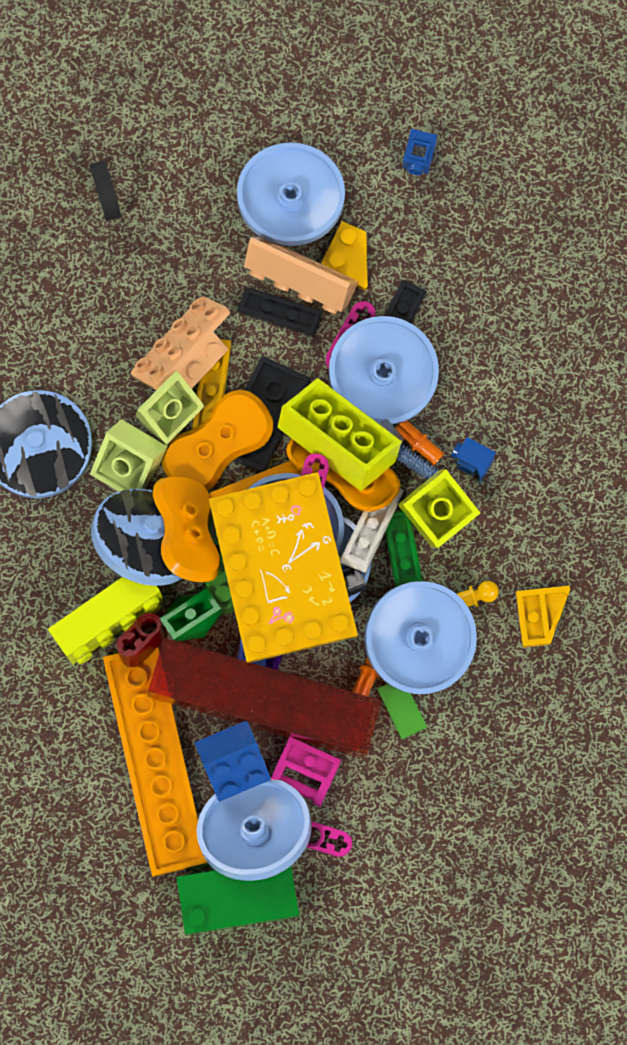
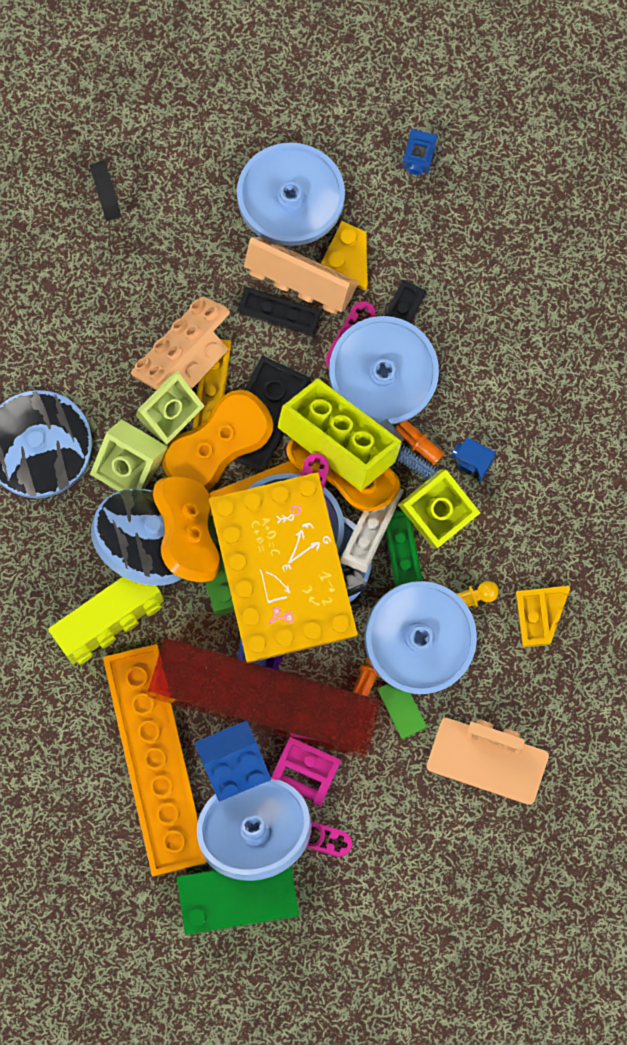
dark red beam [116,613,164,668] -> none
green slope [160,588,222,642] -> none
none -> light nougat bracket [427,718,549,805]

